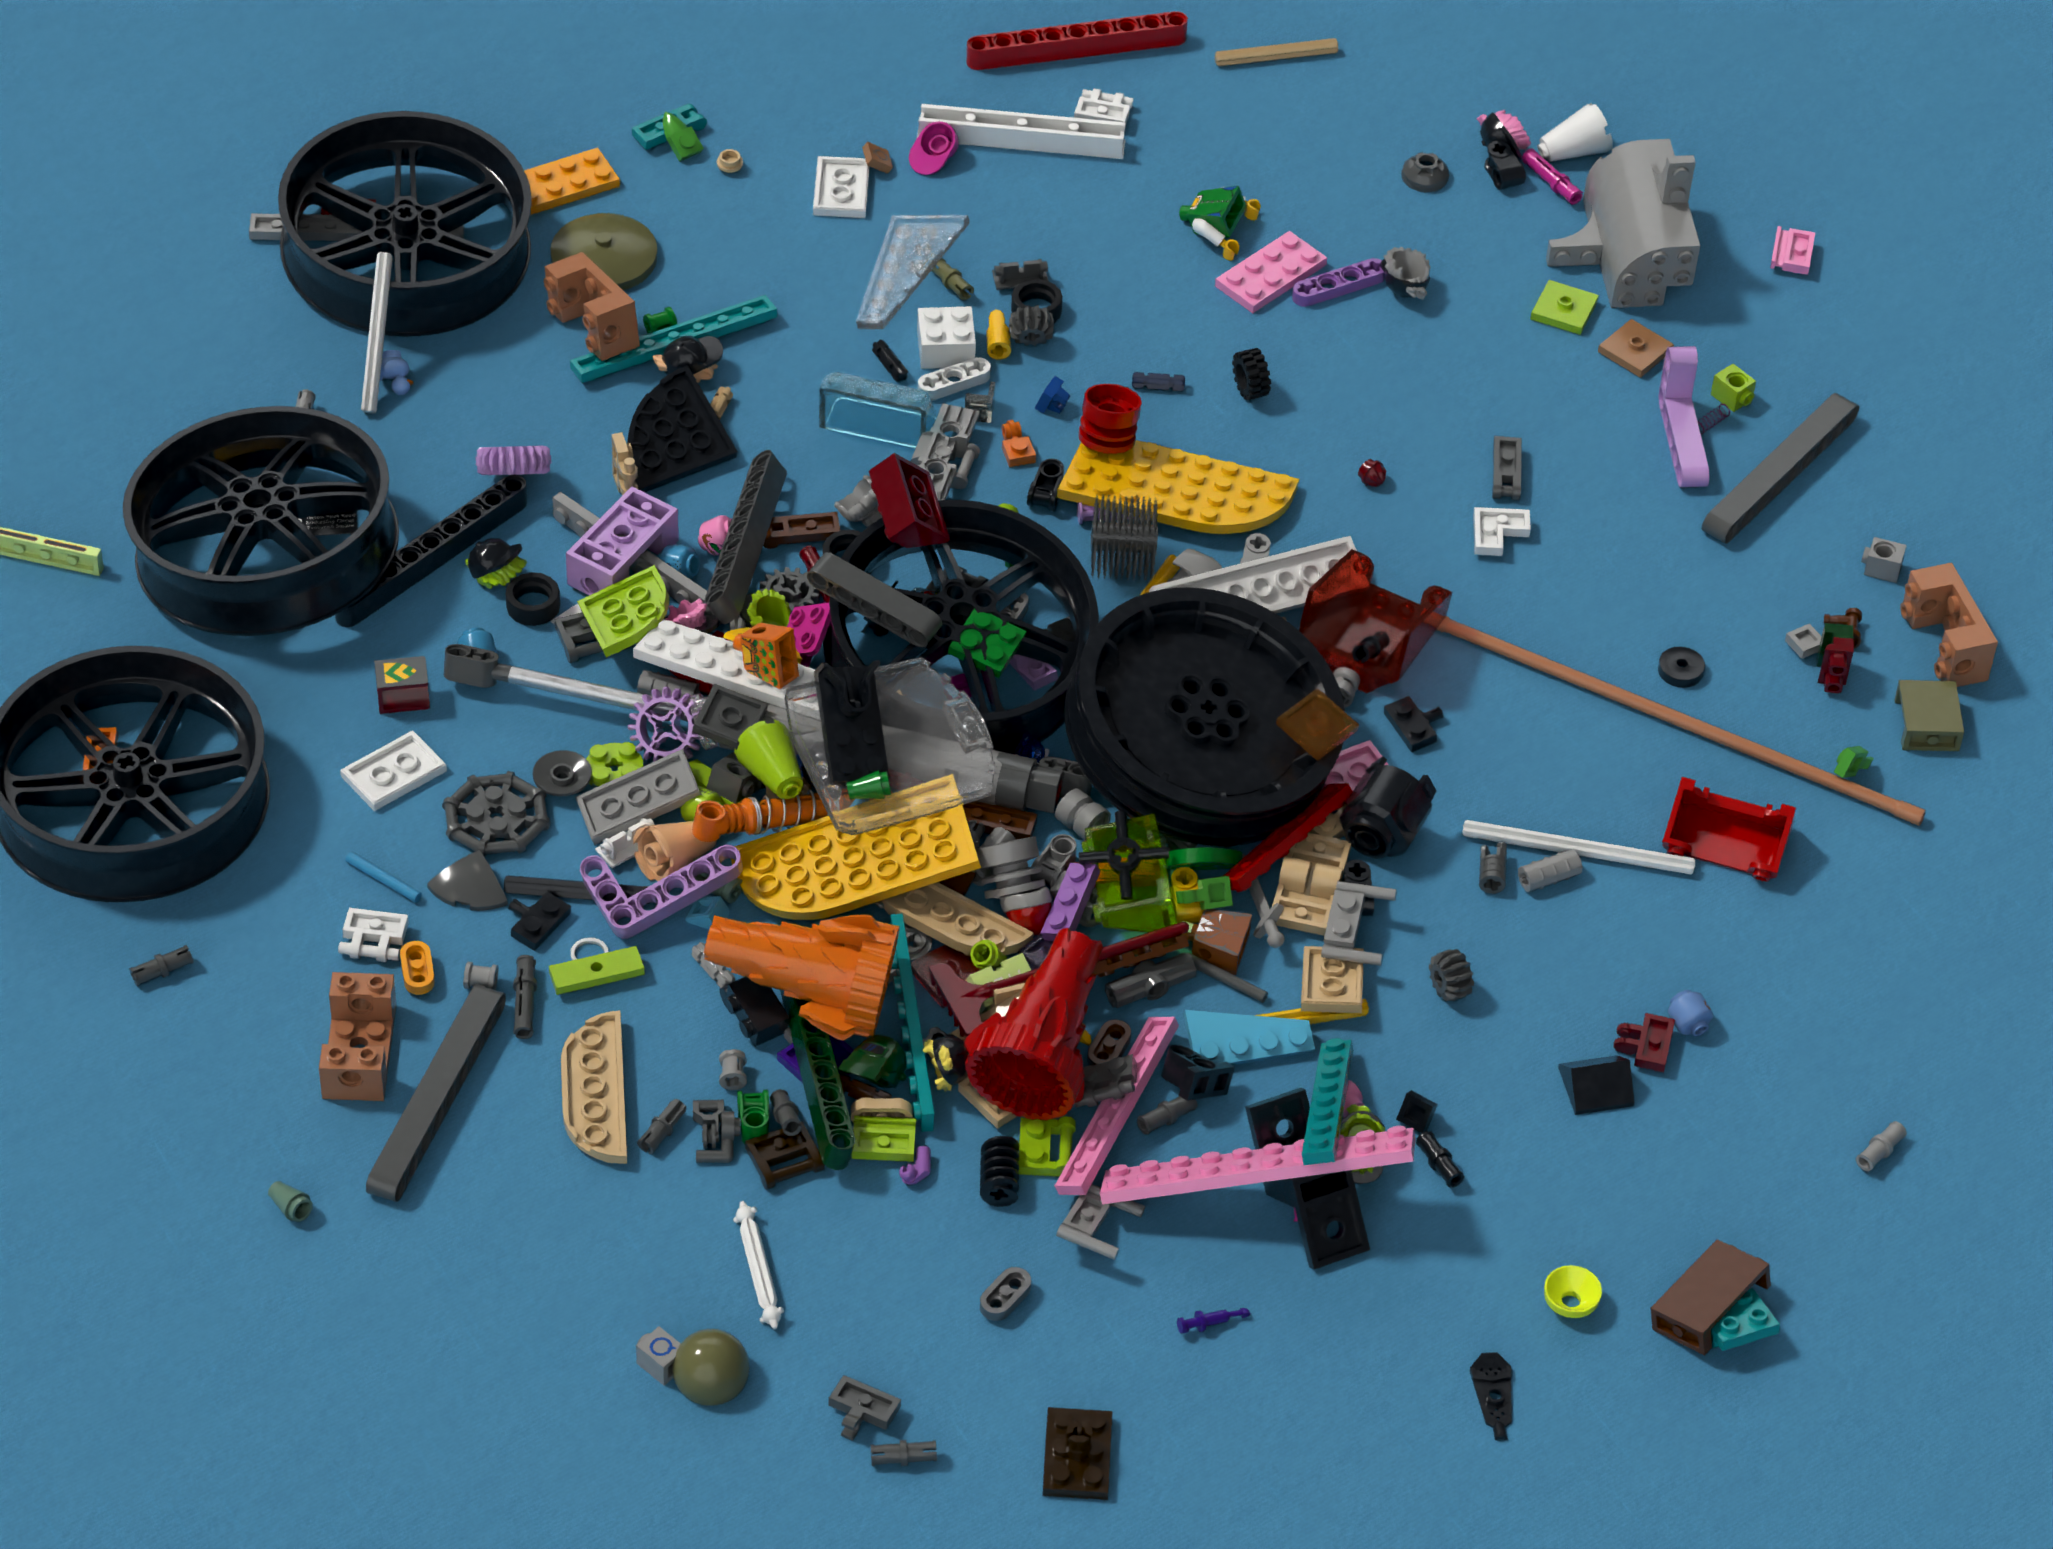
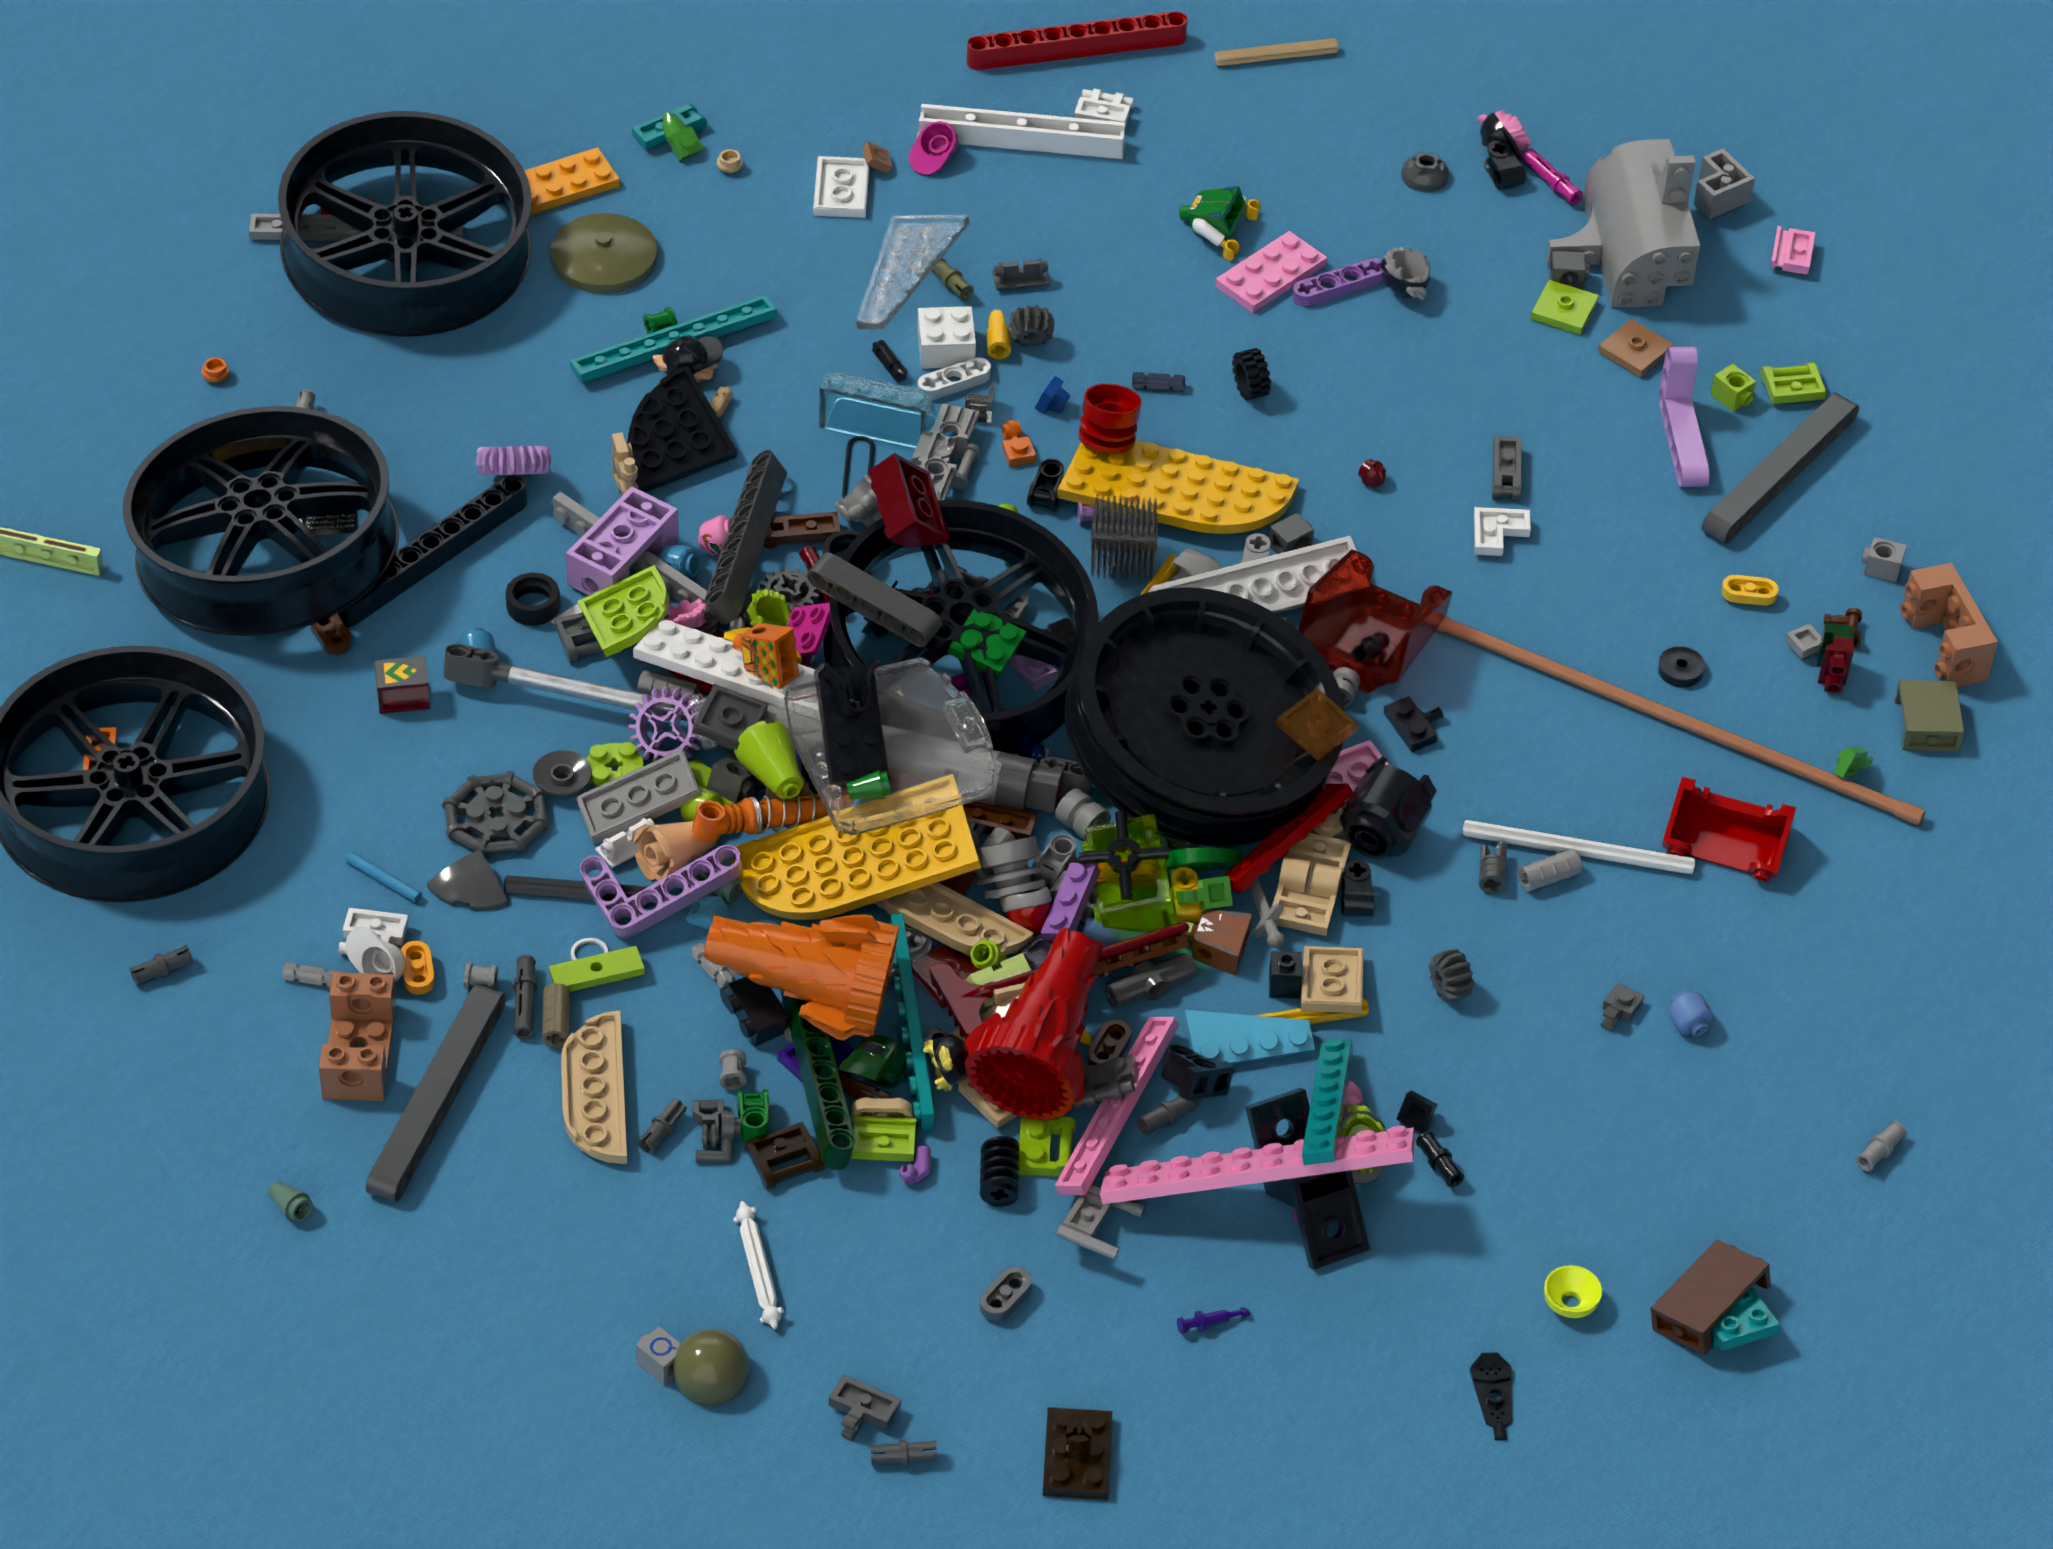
white tile [340,730,447,811] -> none
white axle [361,252,393,413] -> none
light blue animal [380,350,414,395] -> none
black hair [465,538,527,589] -> none
black plate [508,891,571,951] -> none
nougat plate [544,252,640,361] -> none
dark grey pin [770,1089,802,1136] -> none
black tyre [1011,279,1063,323] -> none
dark grey bar [1189,953,1268,1003] -> none
light grey plate [1321,881,1397,966] -> none
white cone [1537,103,1613,162] -> none
black slope [1558,1055,1635,1115] -> none
dark red hinge [1613,1013,1675,1072] -> none
piece [1698,404,1730,435] -> none
none -> orange plate [202,357,230,382]
none -> light grey axle [282,962,341,987]
none -> reddish brown plate [310,614,351,655]
none -> white cap [346,927,406,983]
none -> dark tan axle [541,983,571,1048]
none -> black piece [842,436,874,499]
none -> medium blue cone [1082,916,1126,946]
none -> dark grey brick [1269,513,1314,554]
none -> black brick [1269,951,1302,999]
none -> dark grey brick [1550,251,1590,290]
none -> dark grey plate [1601,983,1644,1031]
none -> light grey brick [1694,148,1755,219]
none -> yellow plate [1721,575,1779,606]
none -> lime plate [1760,362,1826,404]

